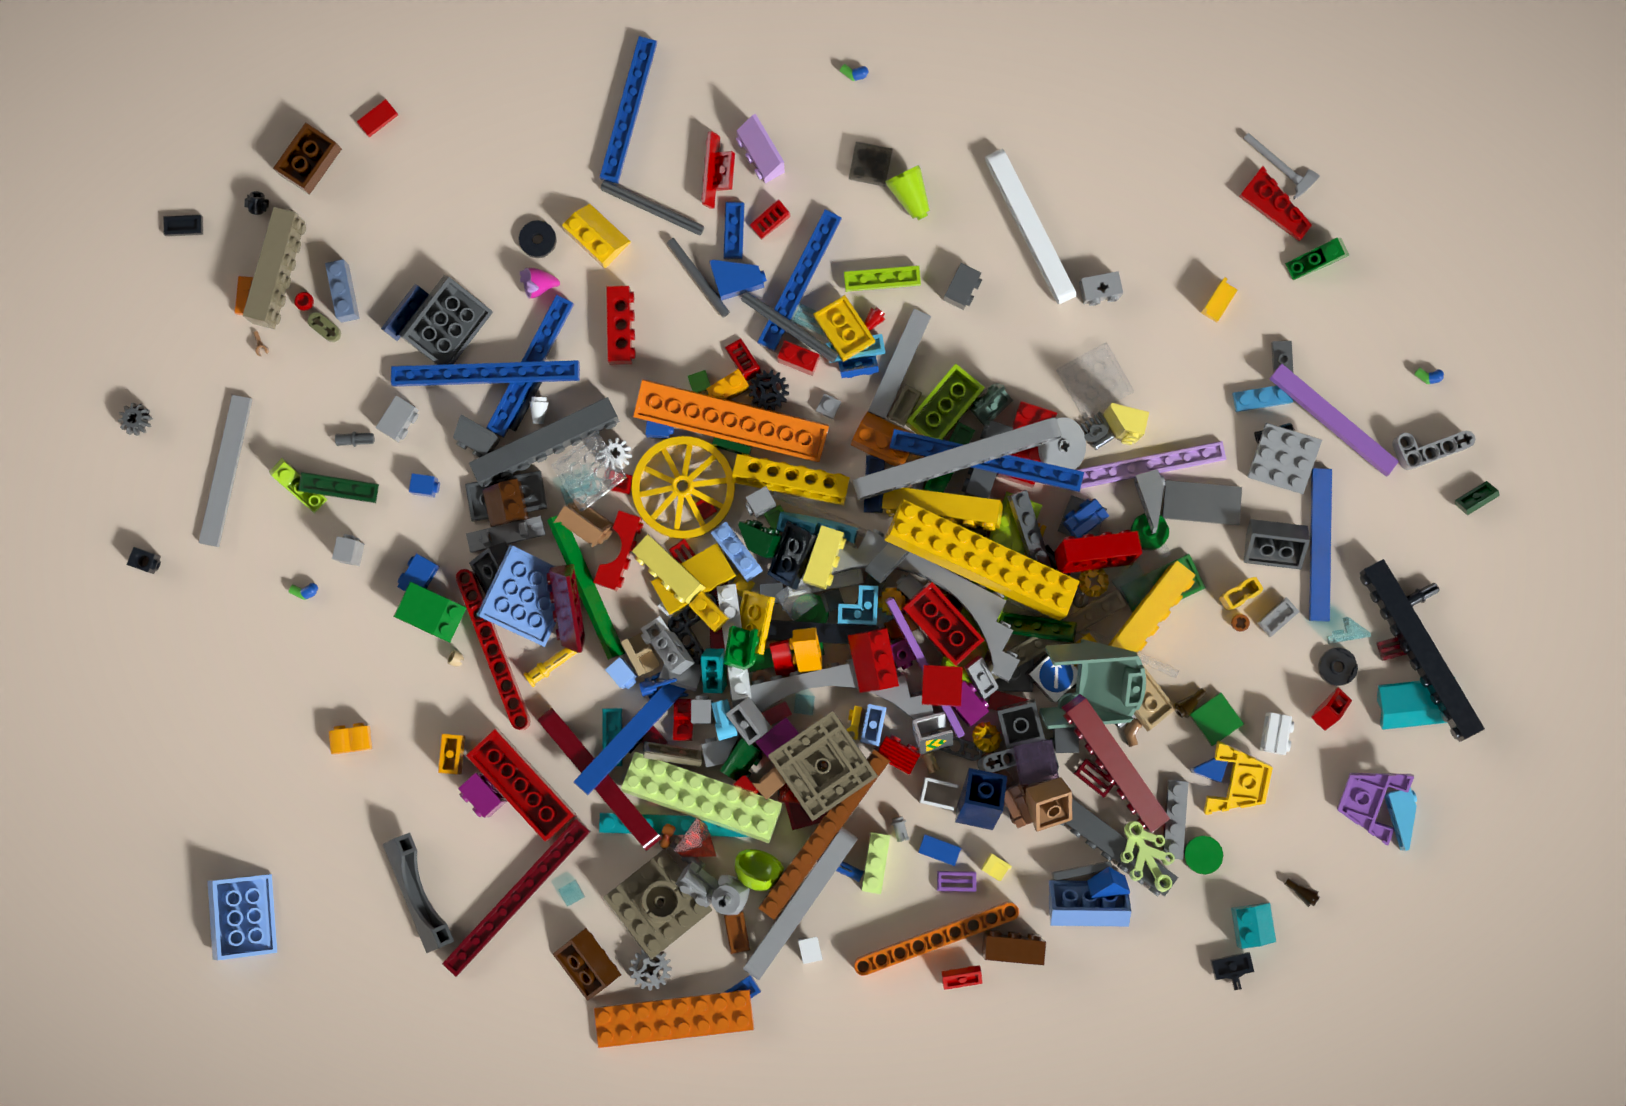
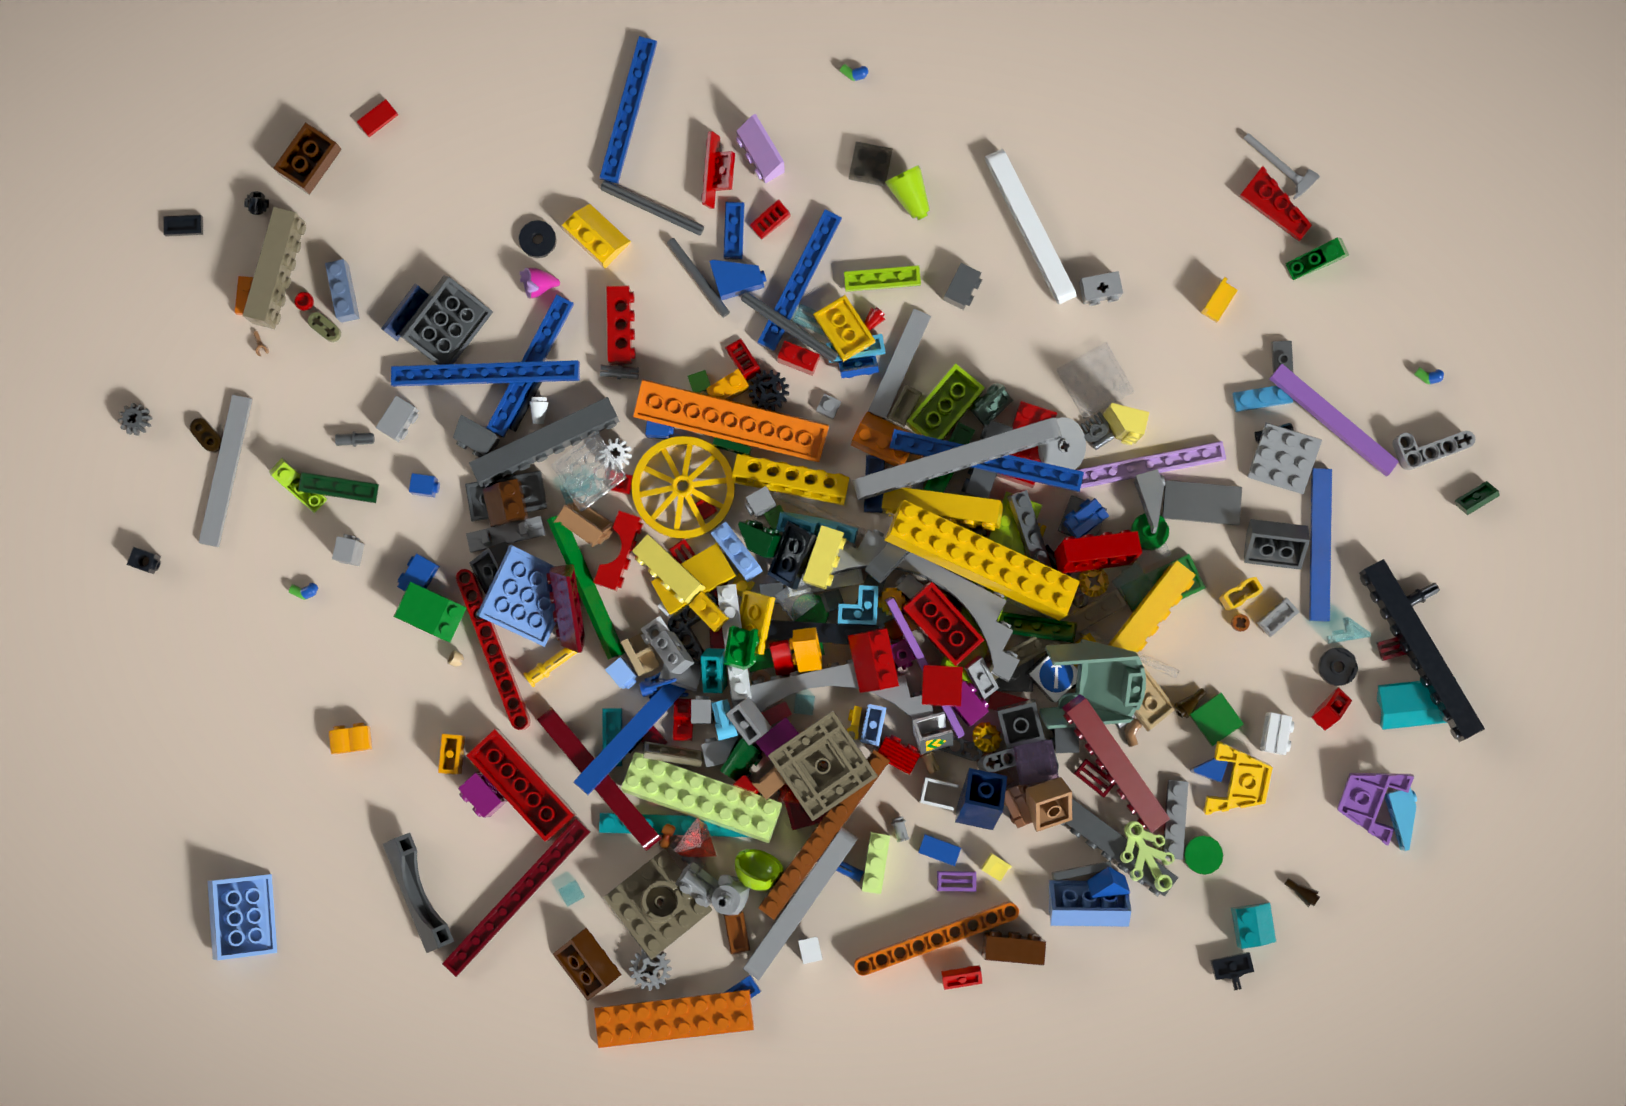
none -> dark brown plate [190,418,222,452]
none -> dark grey pin [600,364,639,380]

